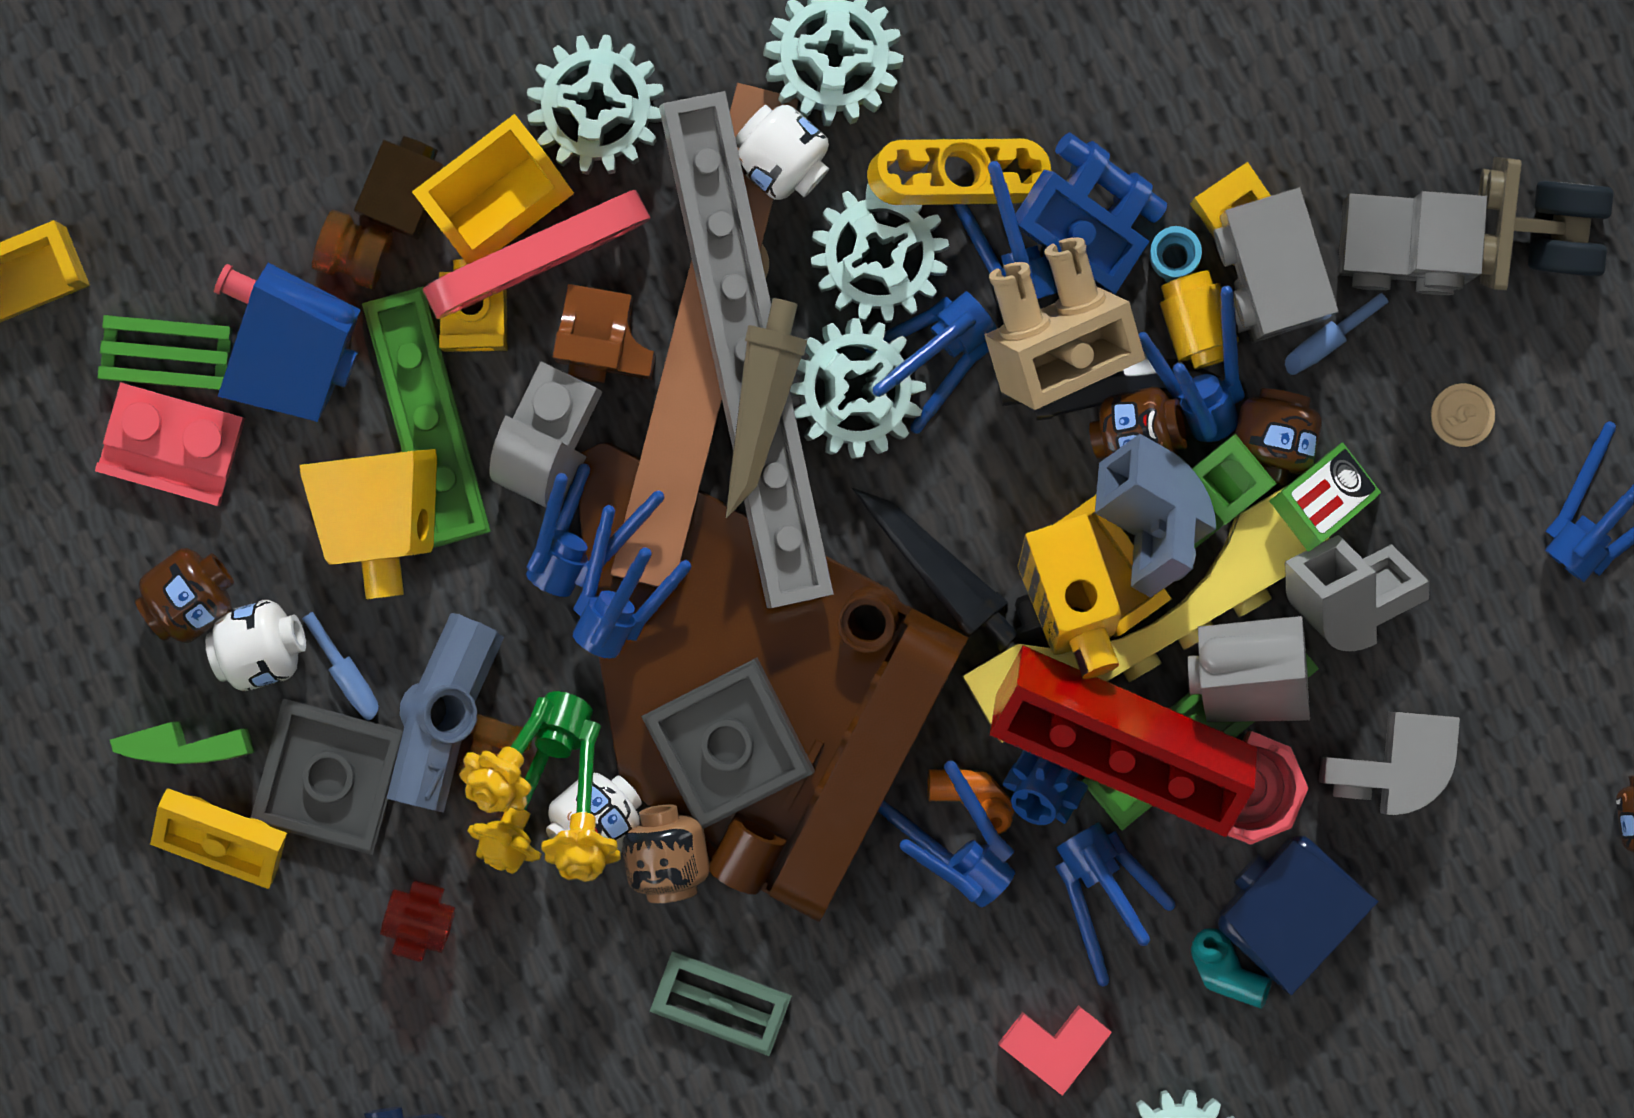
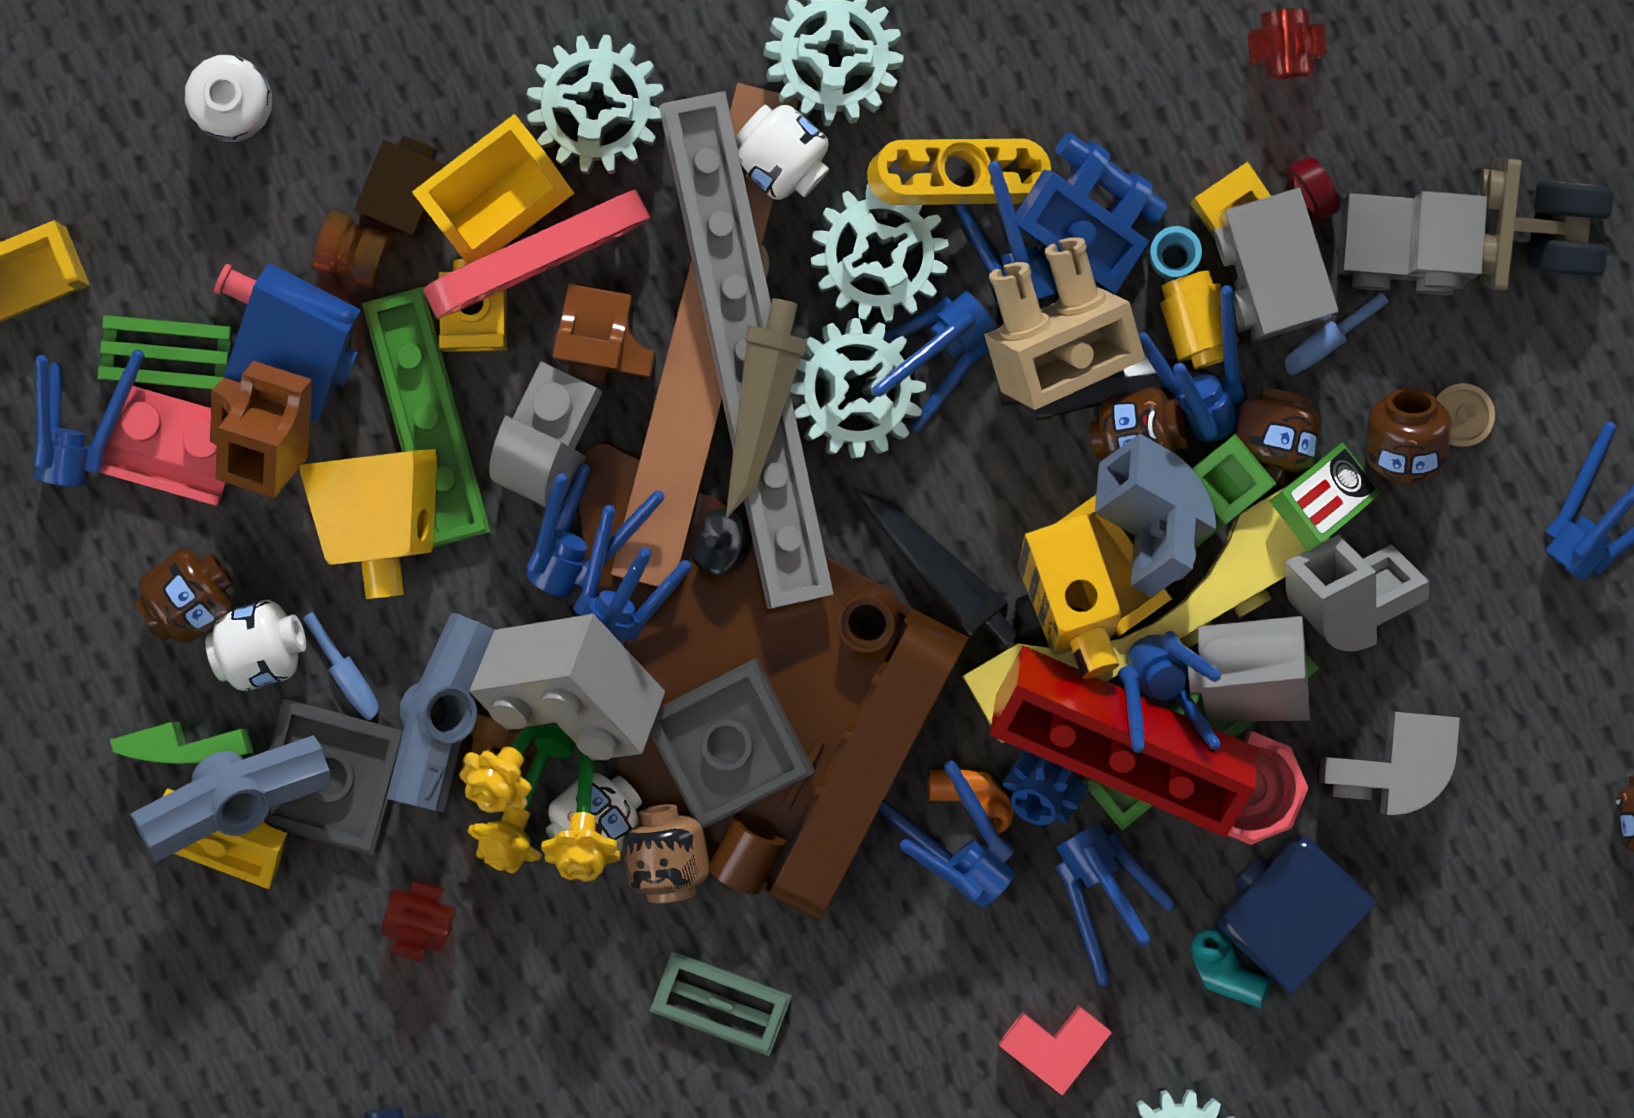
none -> blue plant [33,350,144,487]
none -> sand blue piece [130,735,332,863]
none -> white head [185,55,272,142]
none -> dark orange brick [210,361,312,498]
none -> light grey brick [469,614,665,761]
none -> black piece [692,509,752,577]
none -> blue plant [1118,631,1221,753]
none -> clear red gear [1247,8,1327,80]
none -> dark red tile [1286,157,1340,223]
none -> reddish brown head [1365,388,1452,486]

